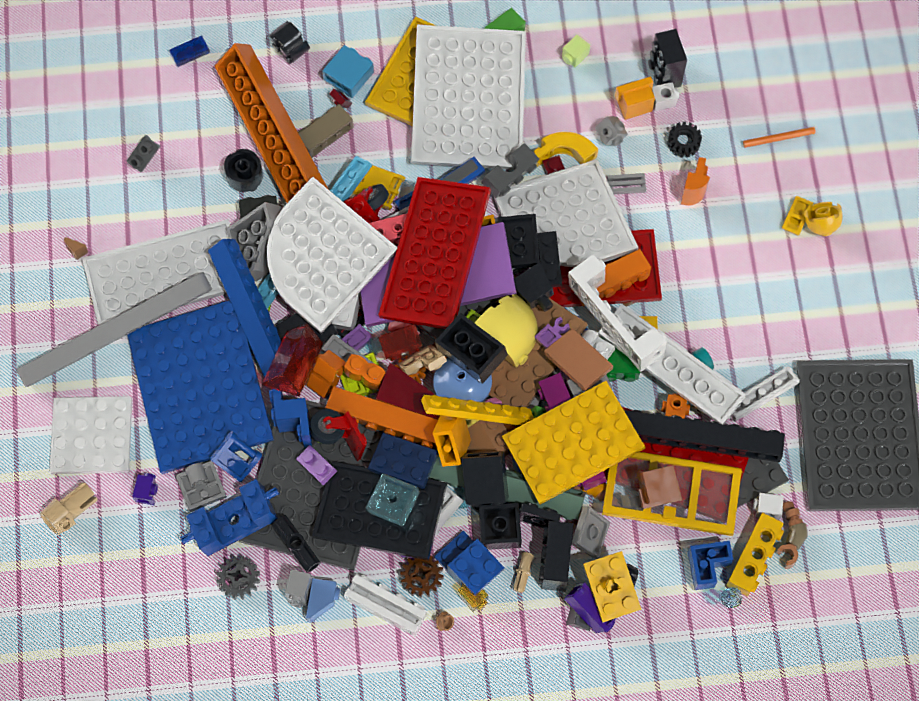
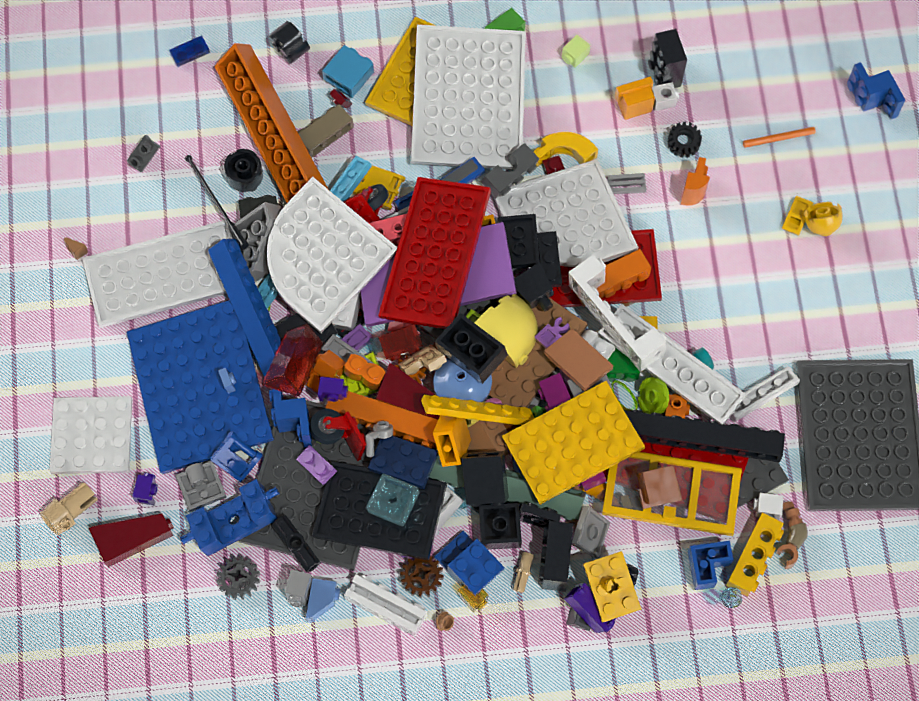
light grey beam [16,272,212,387] -> none
light grey brick [595,116,628,146] -> none
none -> dark red slope [89,513,174,567]
none -> black piece [185,155,249,250]
none -> medium blue plate [218,368,237,393]
none -> dark purple brick [318,377,348,402]
none -> light grey plate [366,421,393,457]
none -> clear neon green piece [611,380,638,411]
none -> lime tile [638,377,669,414]
none -> blue bracket [847,62,905,120]

